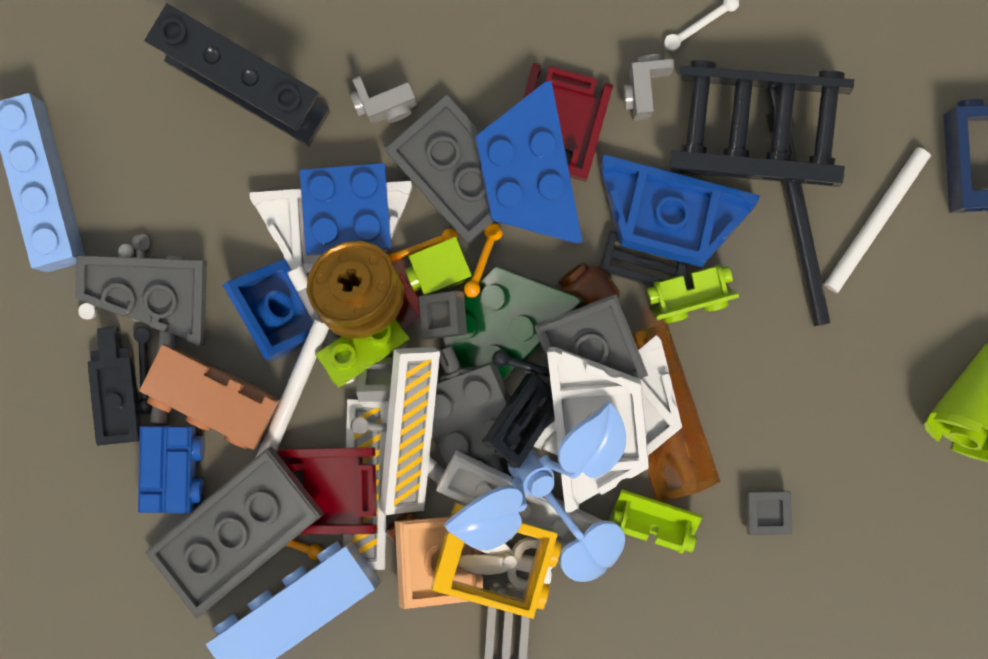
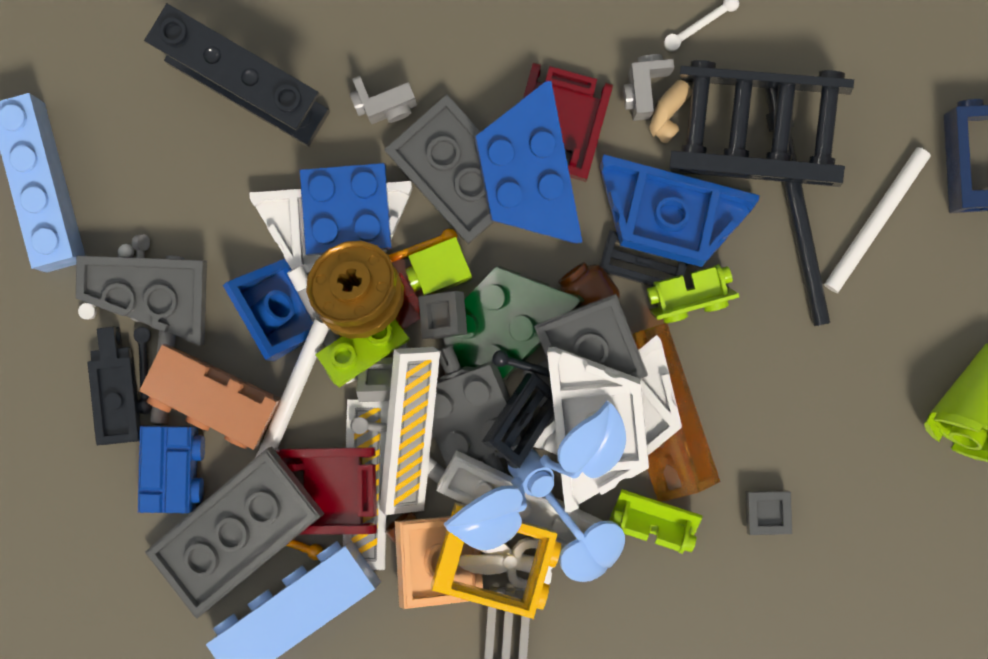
light orange hinge [464,223,503,298] -> none
none -> tan arm [649,80,692,143]

